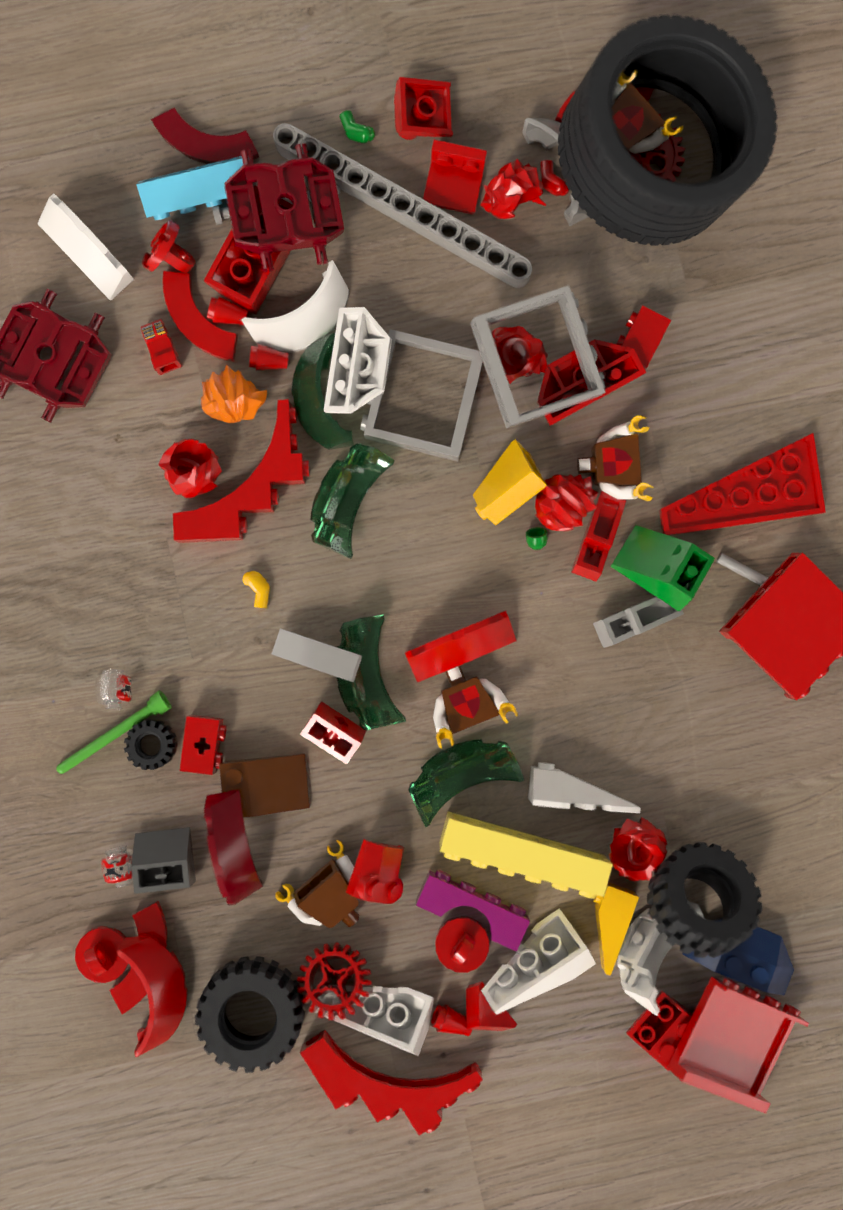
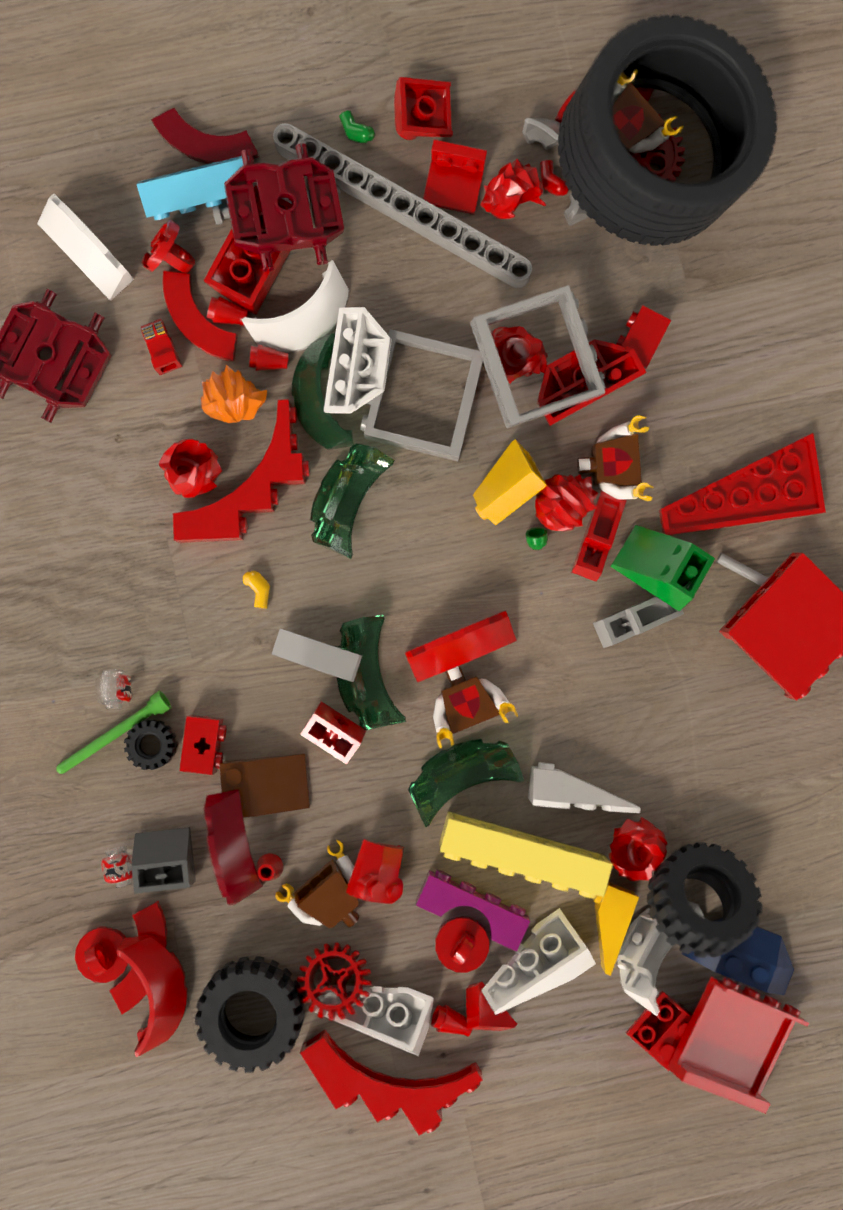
none -> red cone [256,853,284,881]

